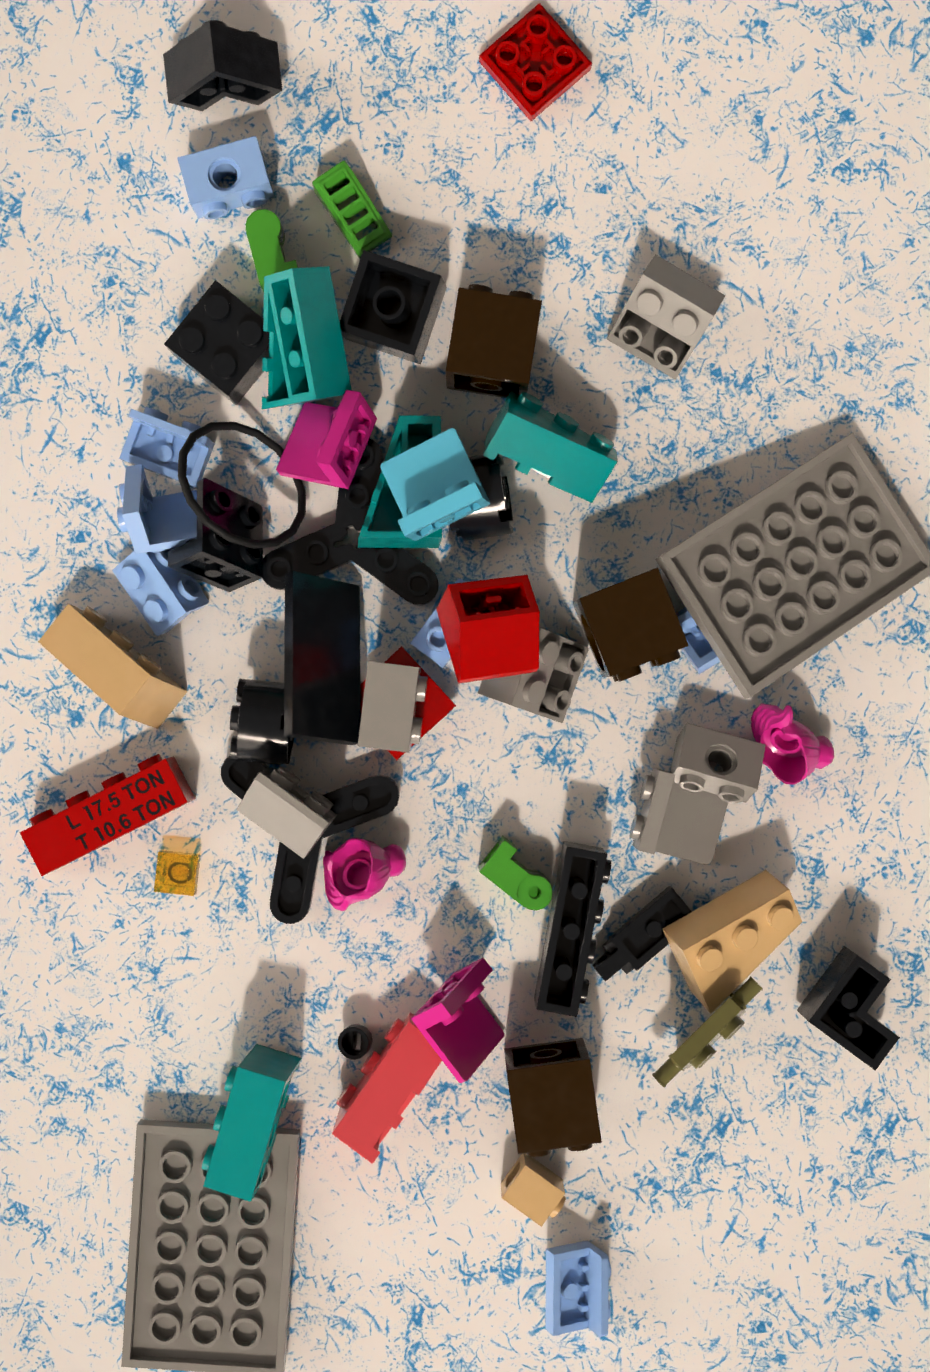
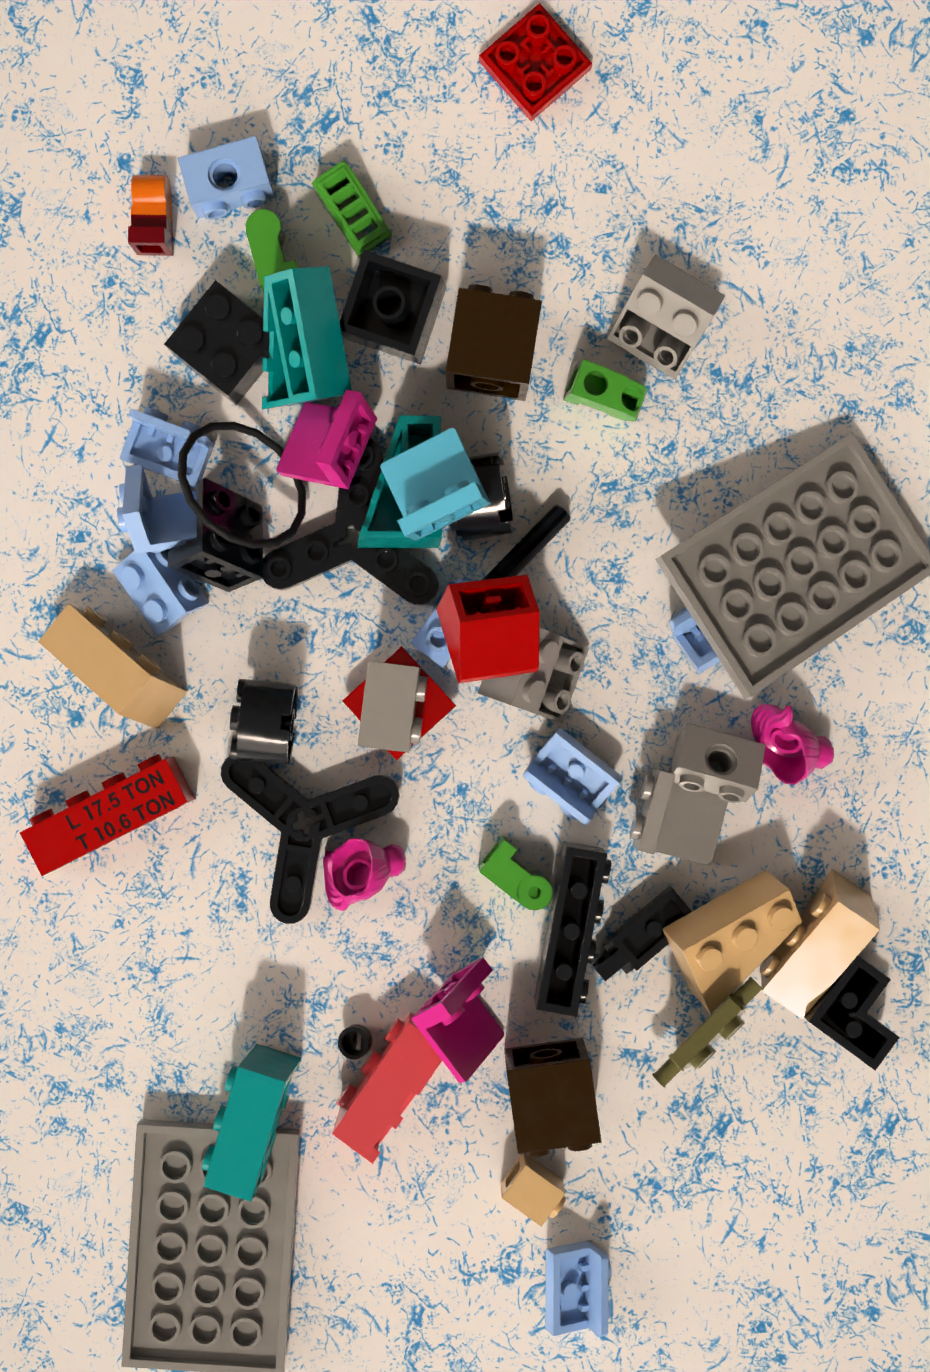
clear yellow tile [154,850,201,896] -> none
black brick [163,20,282,111] -> none
light grey slope [236,766,337,859] -> none
black tile [284,571,361,745] -> none
teal wedge [483,391,618,503] -> none
dark brown brick [573,567,689,682] -> none
none -> leg [128,175,173,256]
none -> black axle [482,504,571,580]
none -> light blue bracket [523,727,623,825]
none -> bright green leg [563,359,648,422]
none -> tan wedge [760,869,880,1019]

